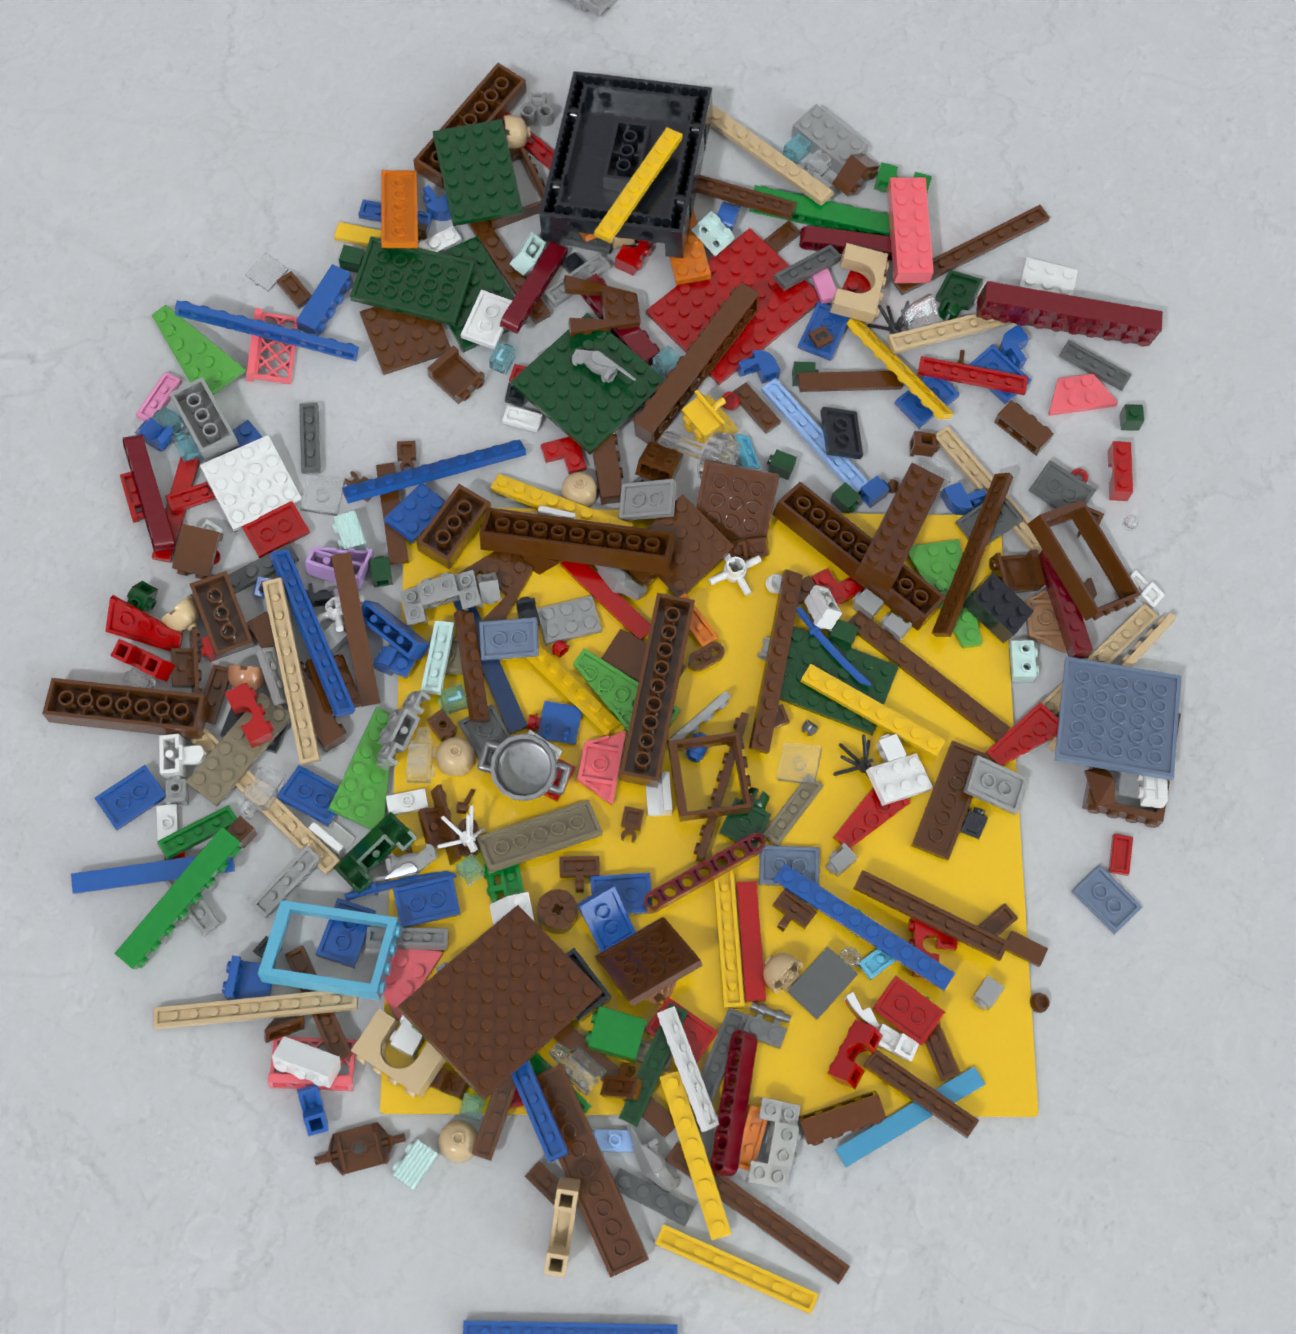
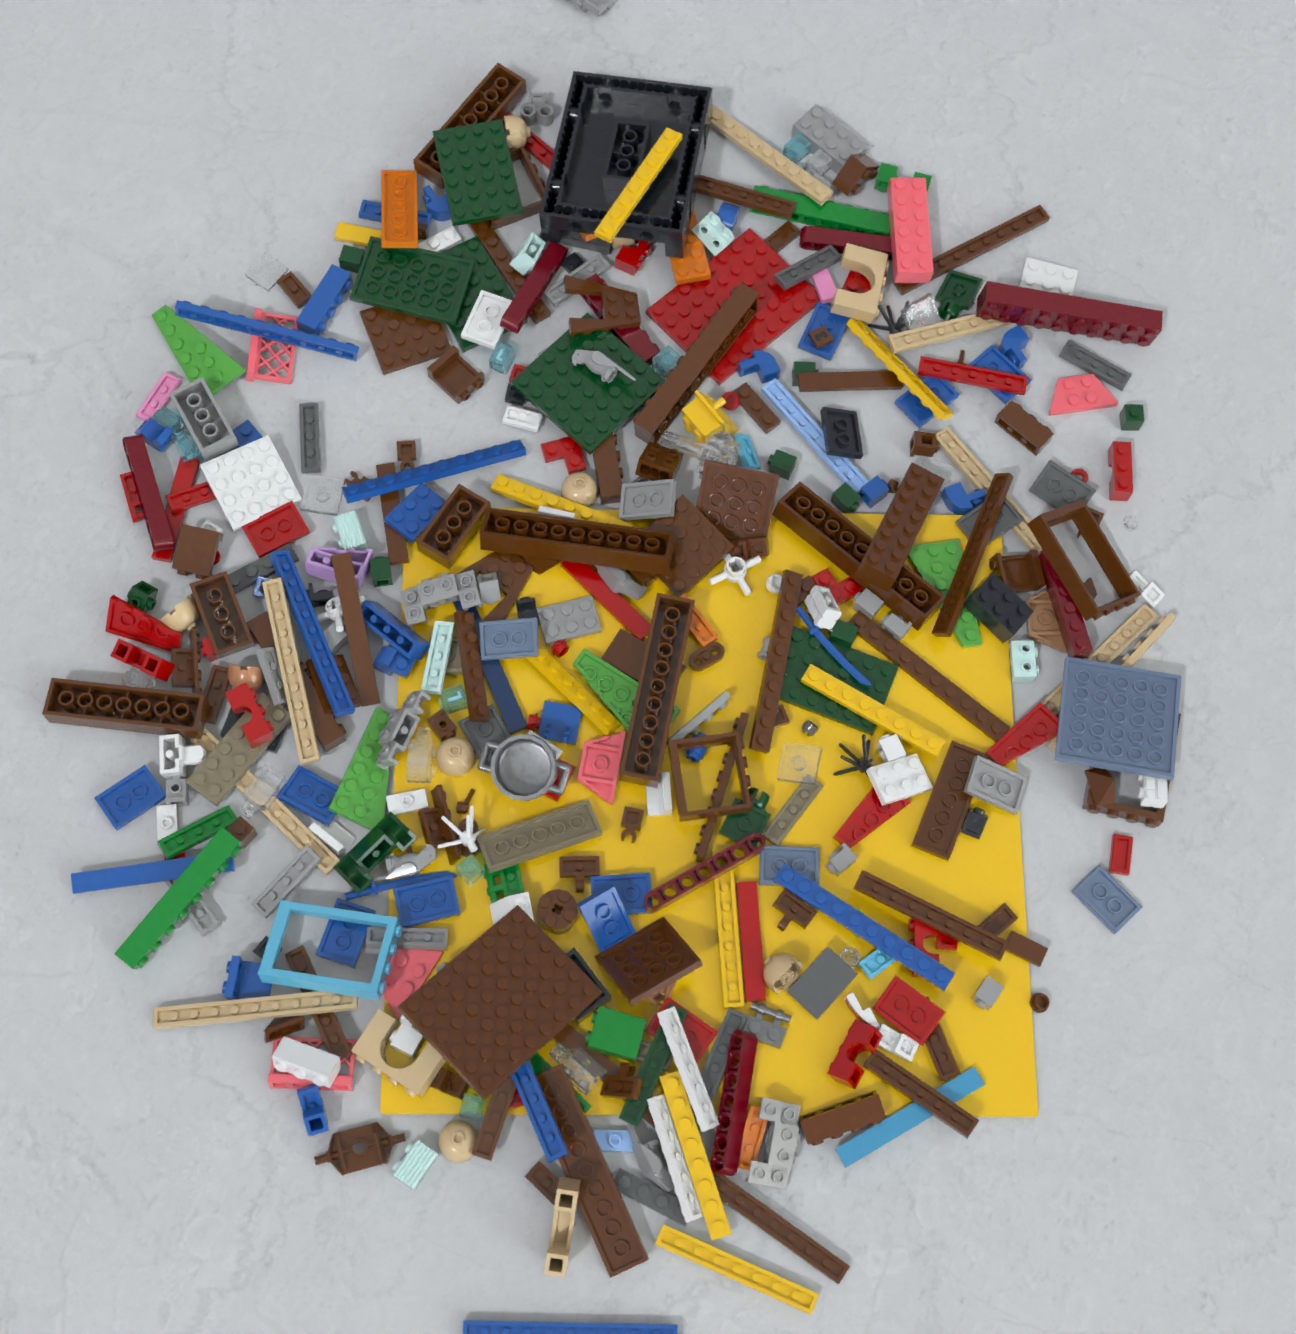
none -> white plate [647,1094,704,1223]

